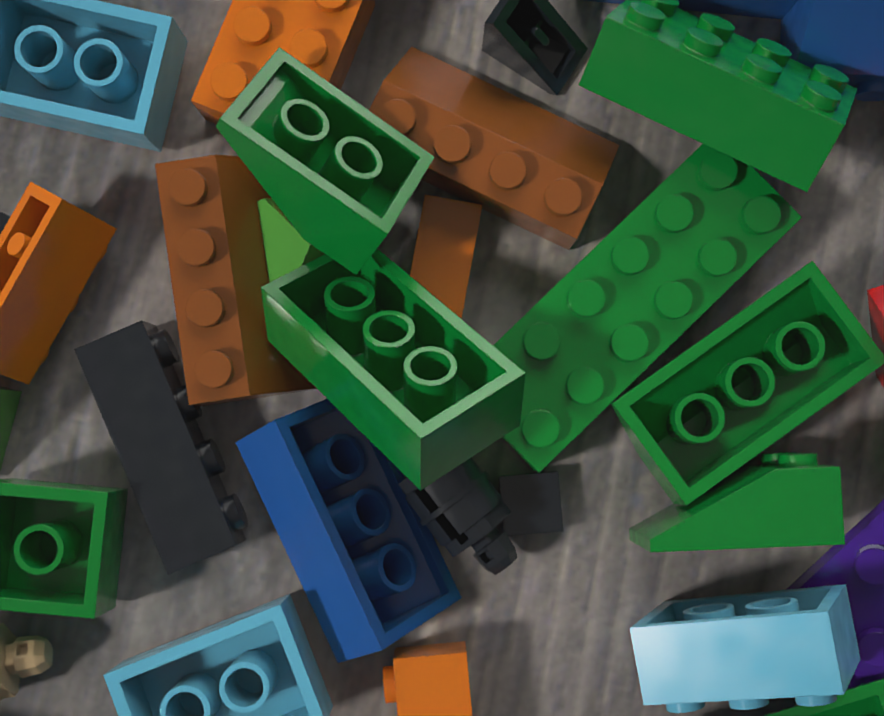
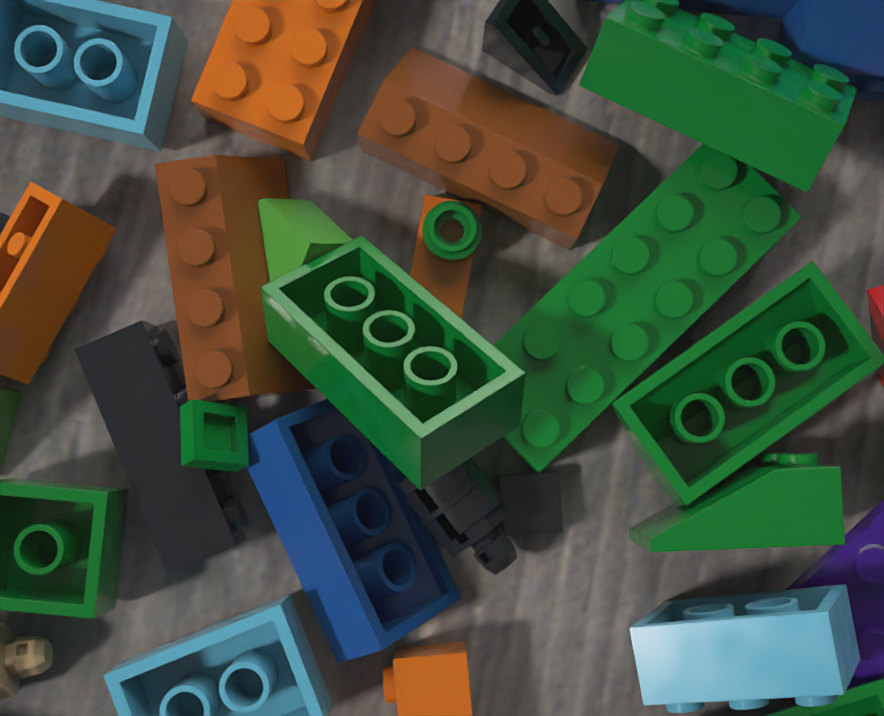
green slope [216,47,435,275] -> none
none -> green plate [180,399,249,472]
none -> green plate [422,201,482,261]

